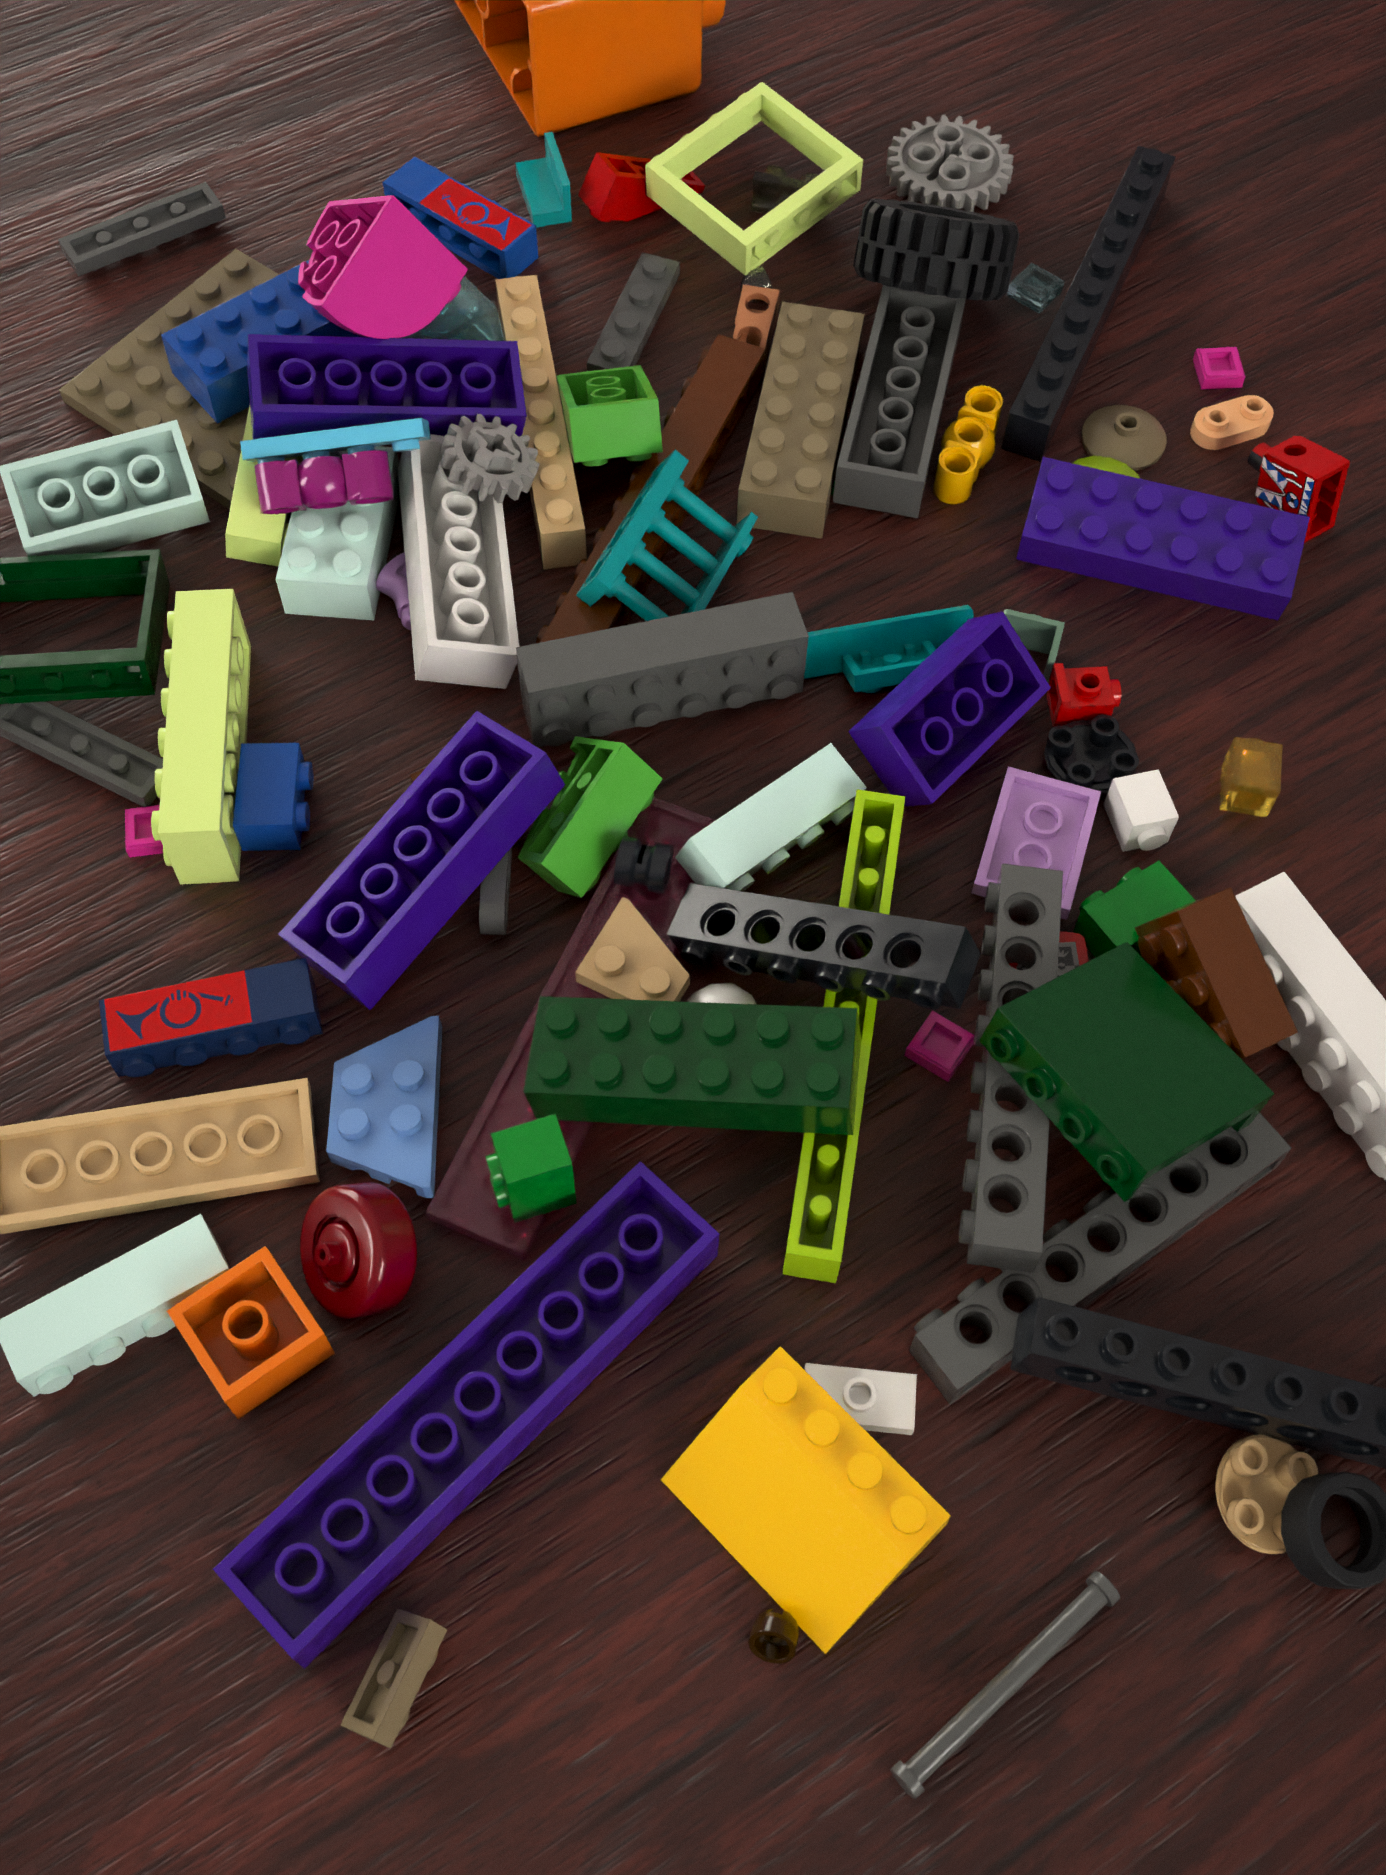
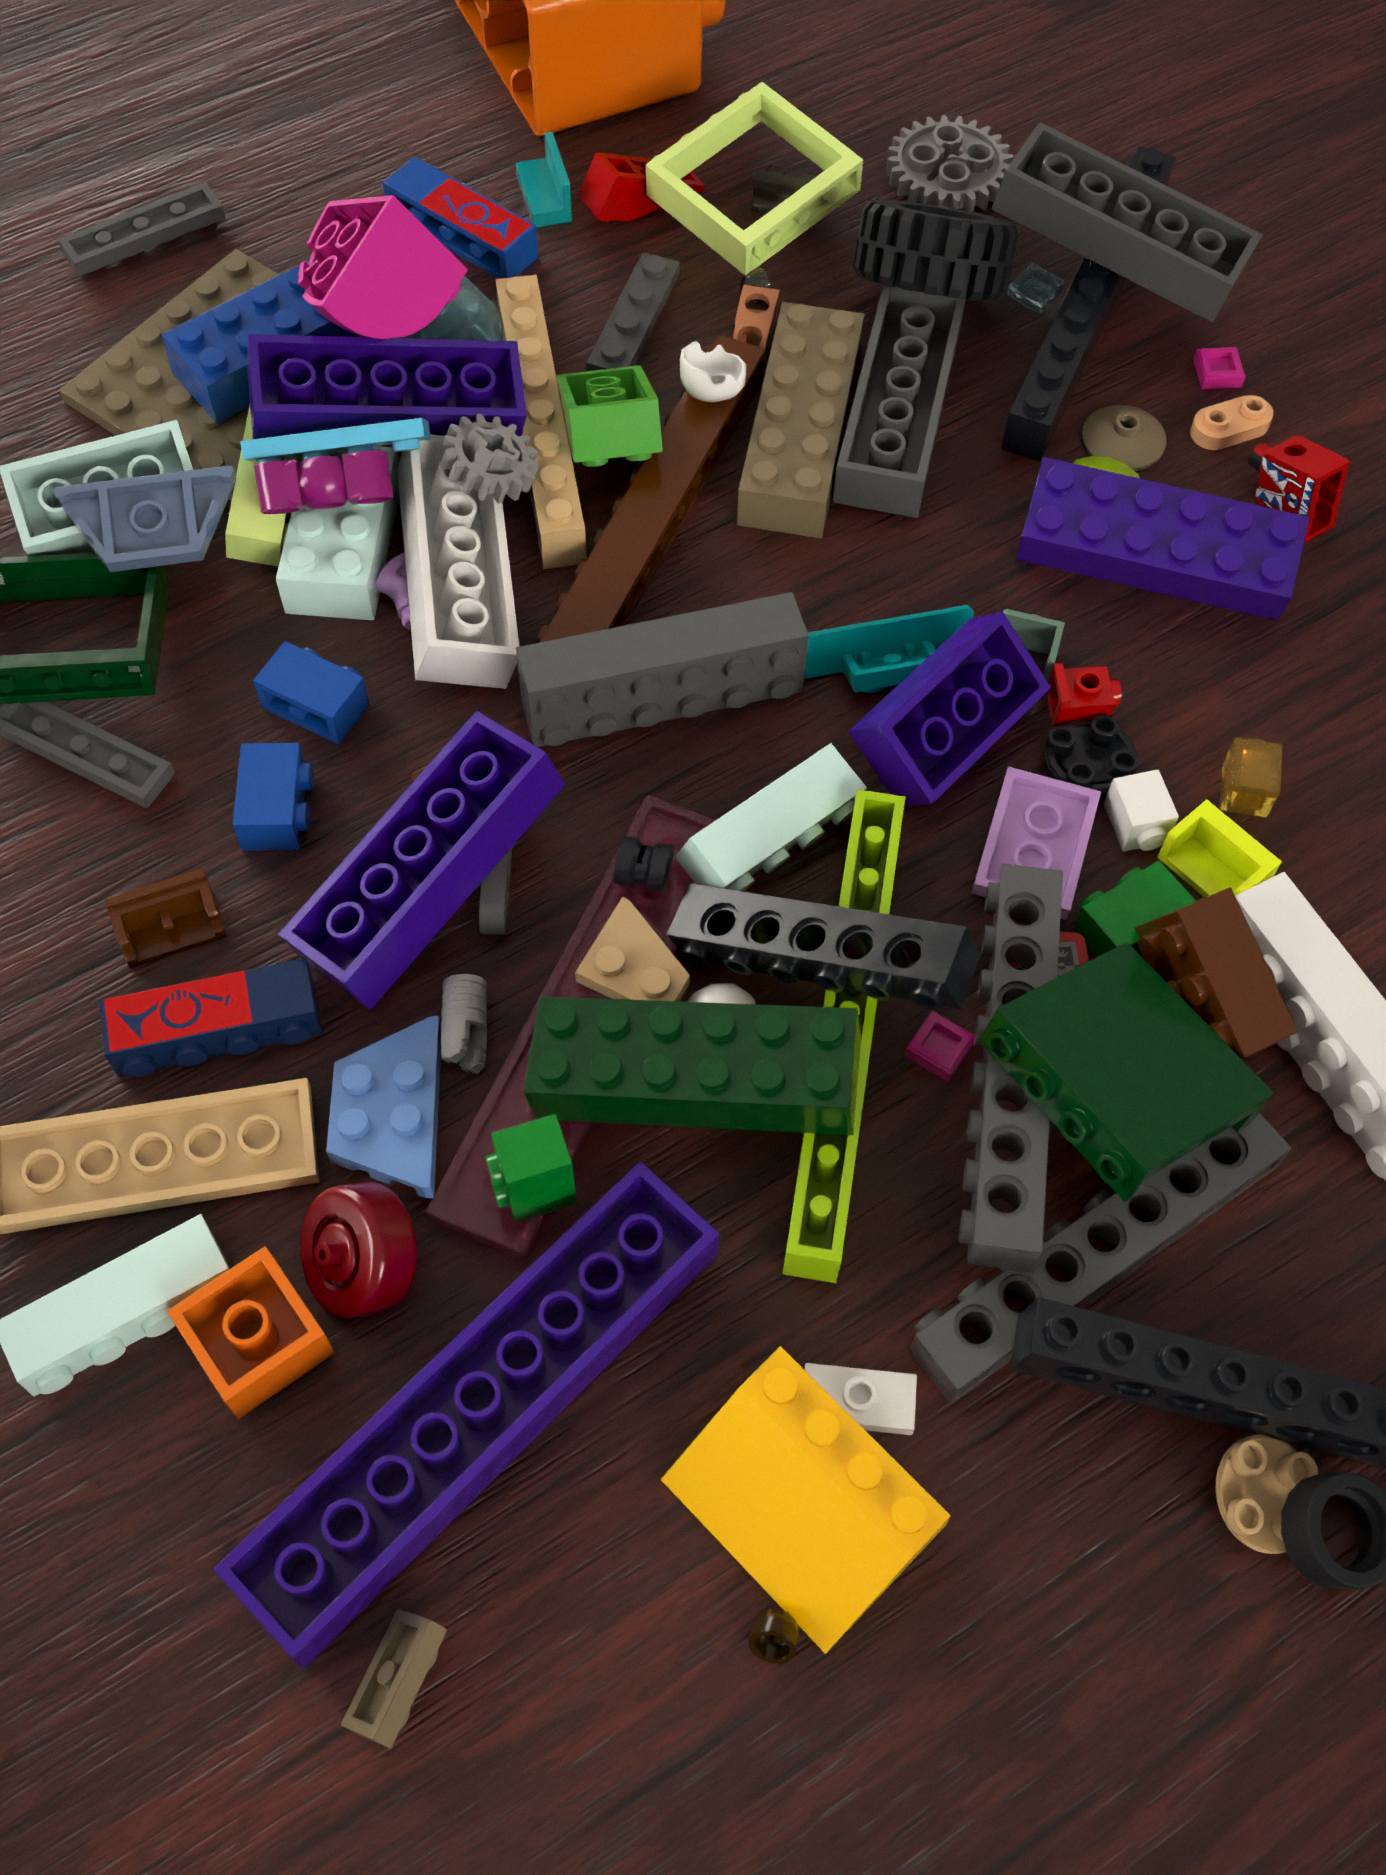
dark pink tile [125,805,163,857] -> none
yellowish green brick [151,589,251,885] -> none
bright green wedge [517,736,663,898] -> none
teal fence [576,449,758,621] -> none
dark grey bar [890,1571,1120,1800] -> none
yellow piece [933,385,1003,504] -> none
none -> sand blue wing [53,465,236,572]
none -> reddish brown hinge [104,868,227,968]
none -> blue brick [253,641,370,745]
none -> light grey hinge [441,974,488,1075]
none -> white hair [680,341,747,402]
none -> dark grey brick [992,122,1263,322]
none -> neon yellow panel [1157,799,1282,897]

